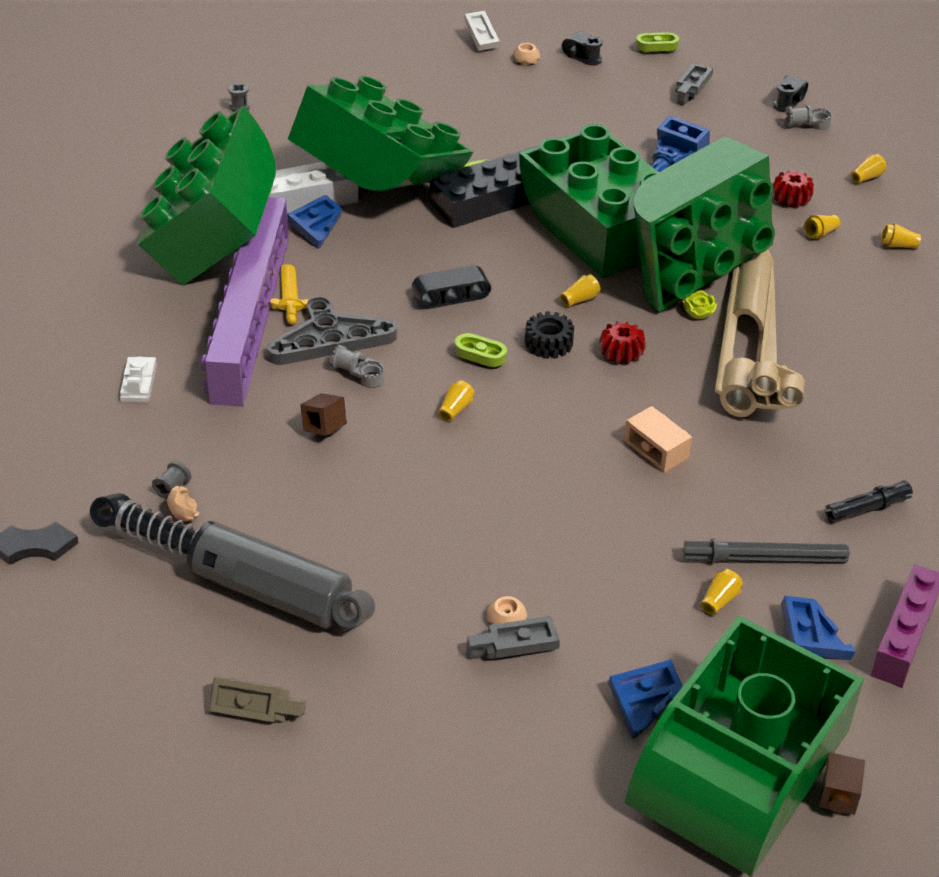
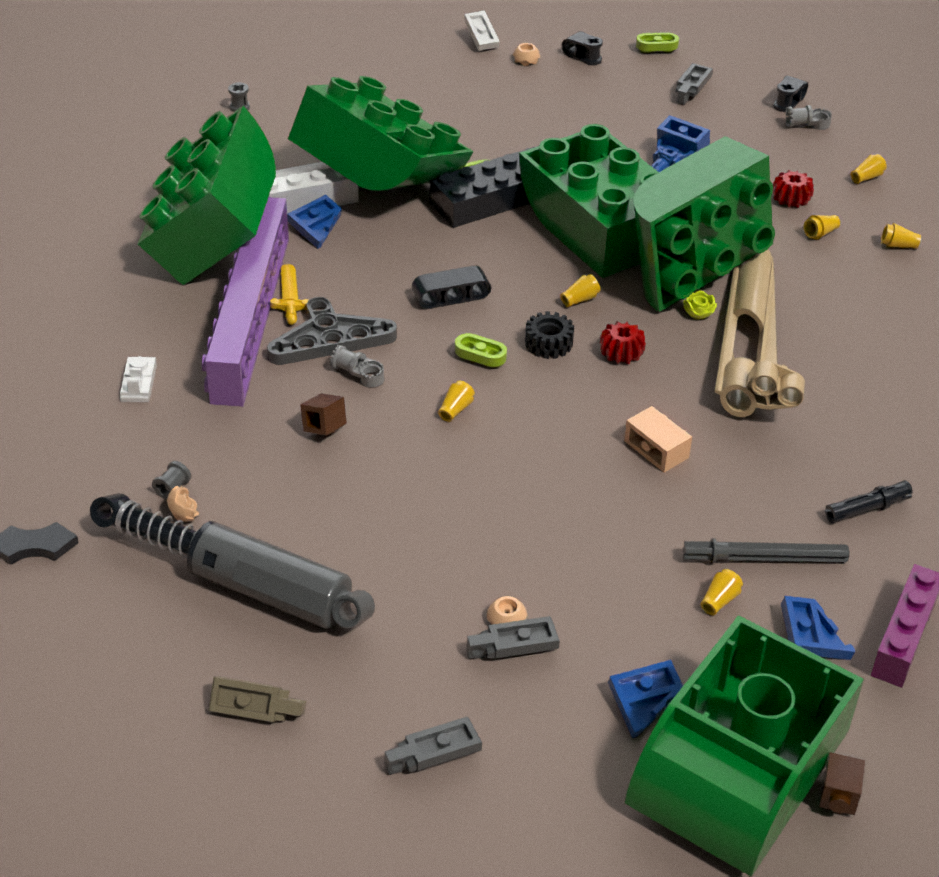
none -> dark grey hinge [384,717,482,775]

